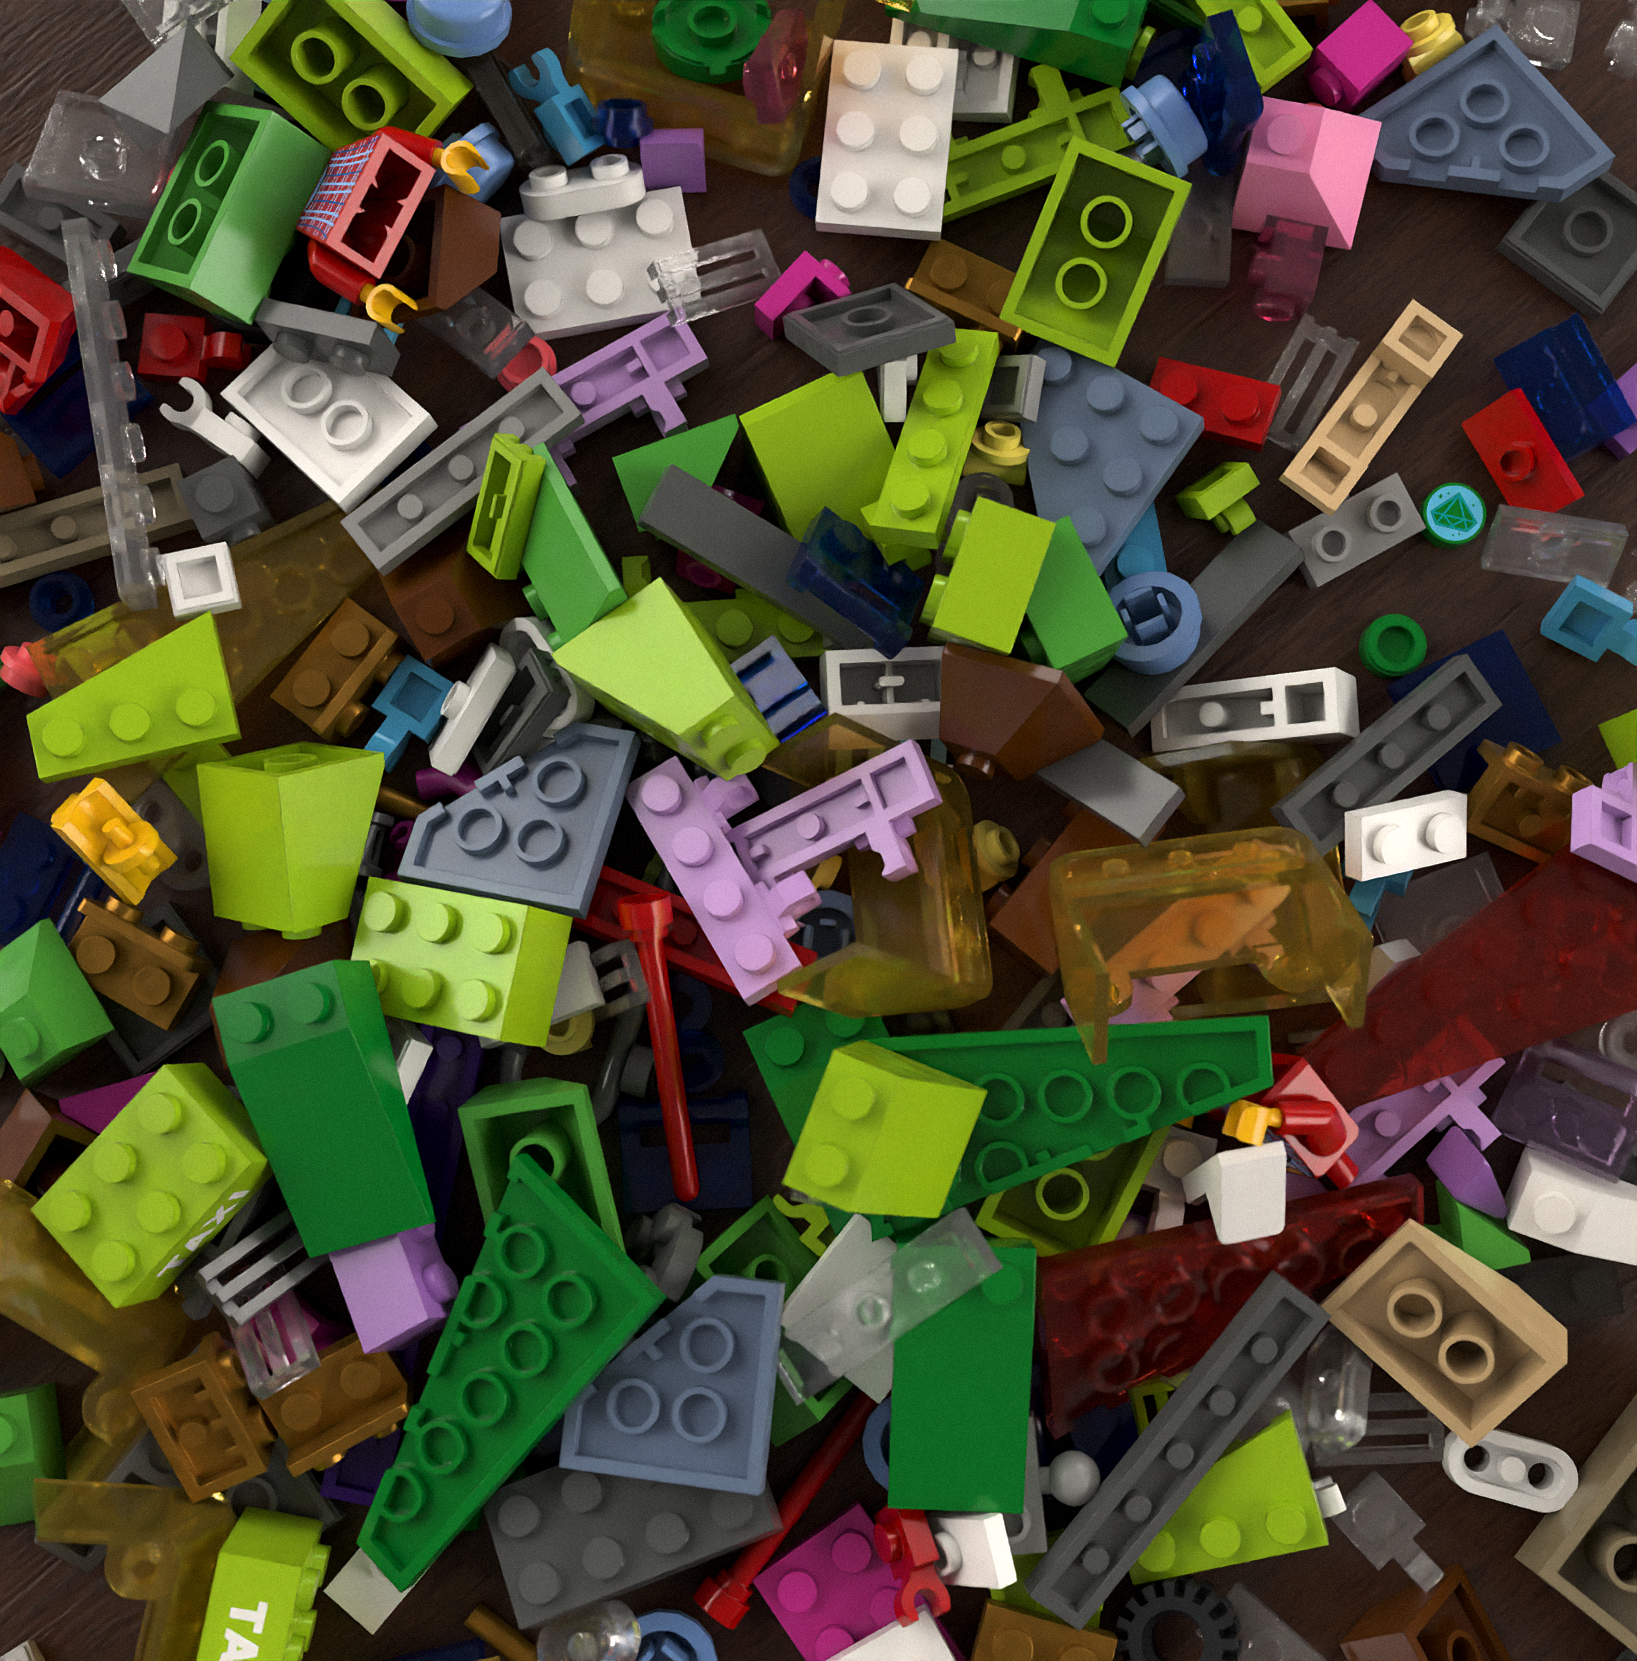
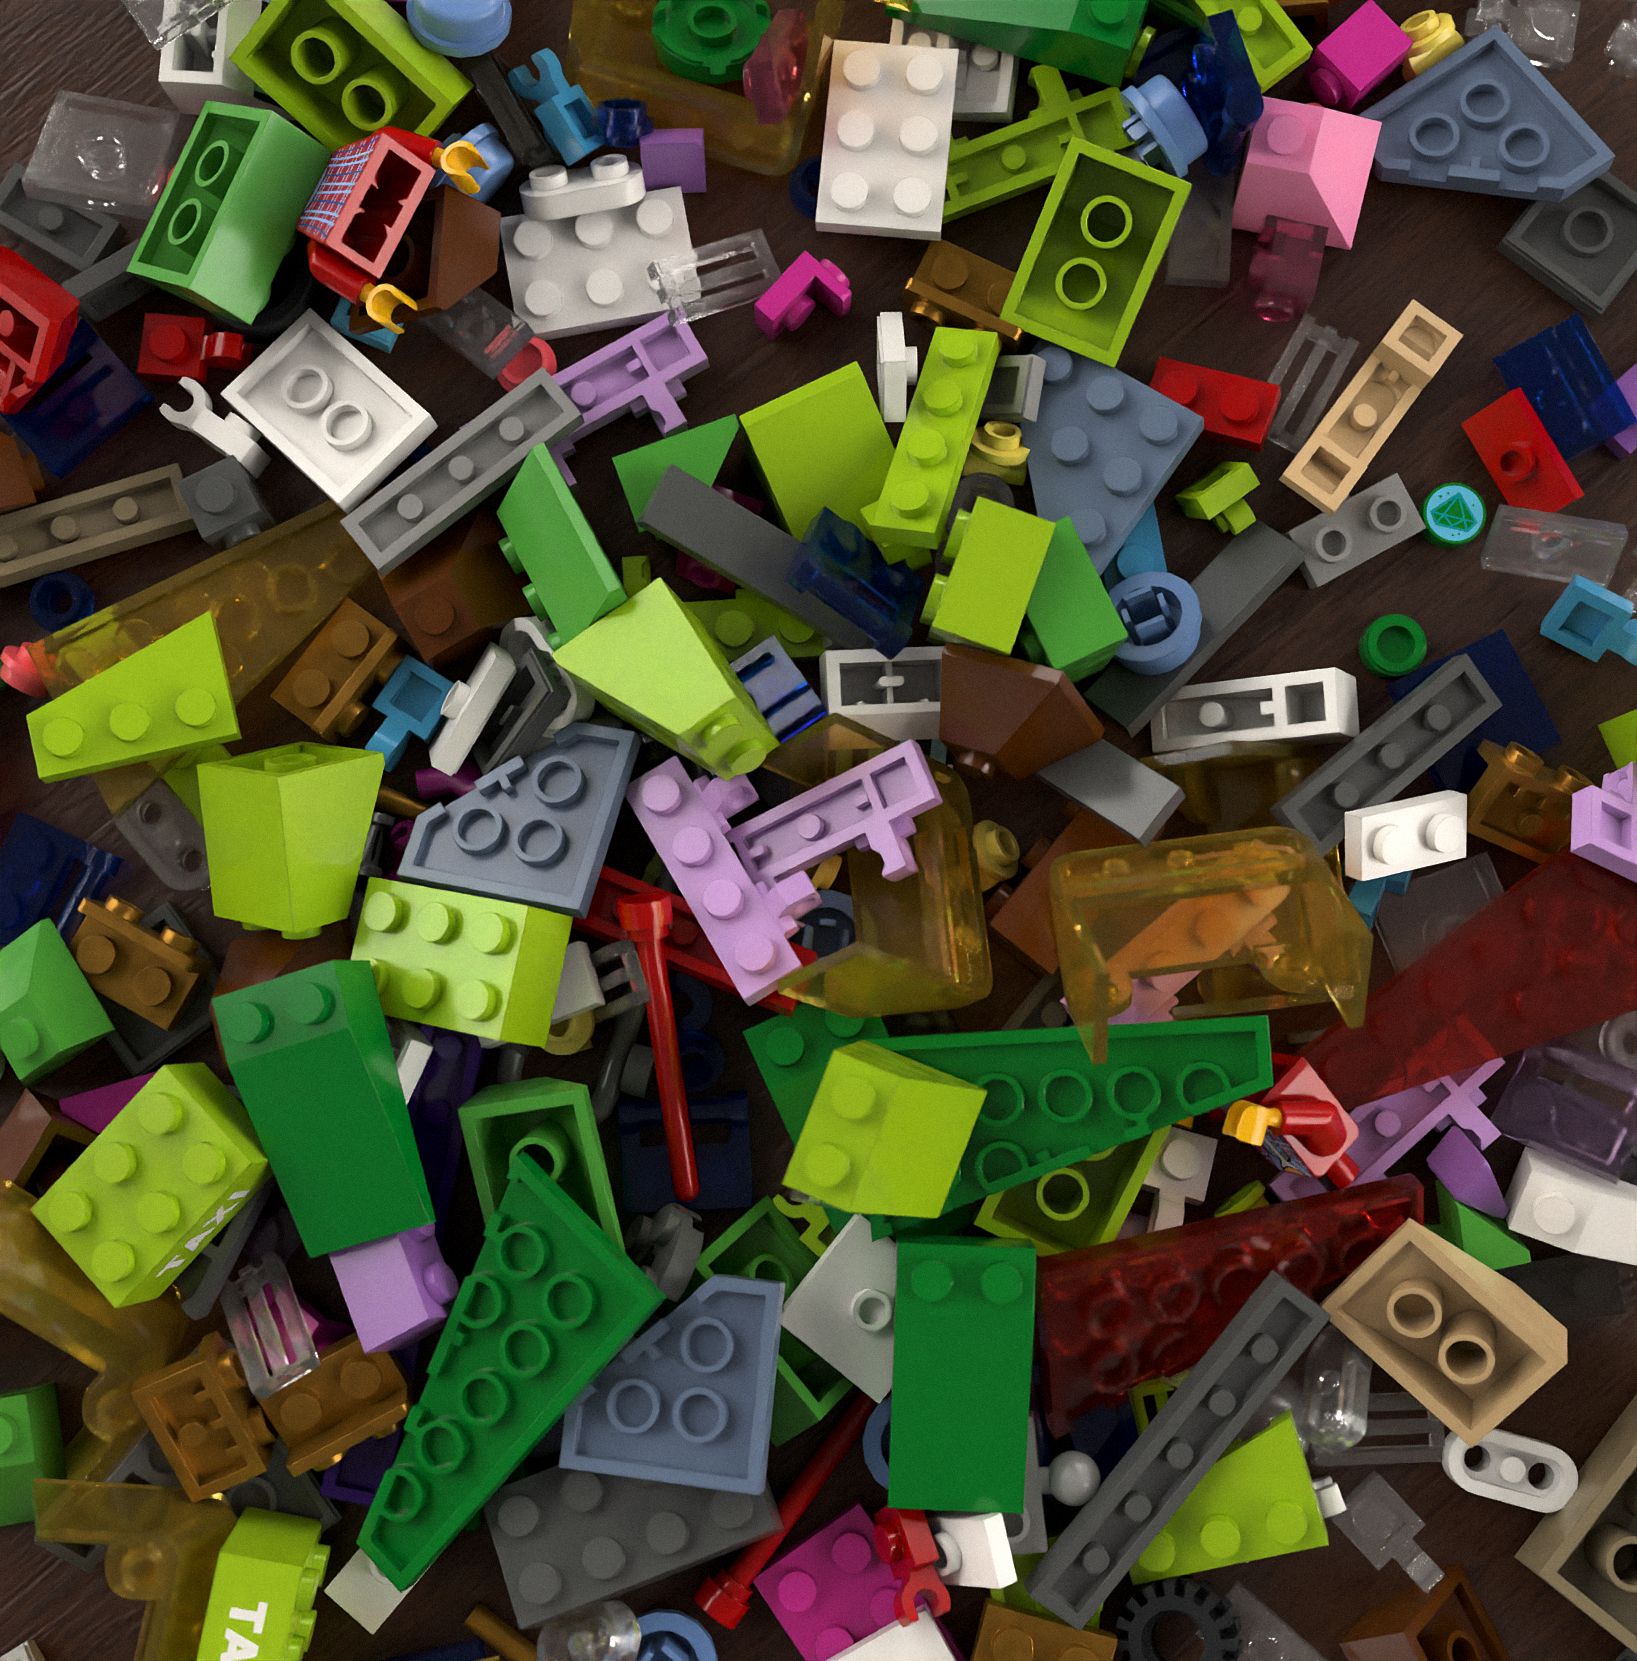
yellow hips [51,778,178,906] -> none
clear plate [61,217,165,611] -> none
dark grey slope [98,22,235,152] -> none
white tile [161,541,242,622] -> none
flat silver tile [194,1208,331,1330] -> none
dark grey plate [255,298,400,377] -> none
lime tile [466,433,546,580] -> none
clear tile [777,1207,1003,1406] -> none
dark grey tile [783,283,956,377] -> none
white slope [1181,1140,1286,1245] -> none
light grey tile [1339,939,1422,1008] -> none

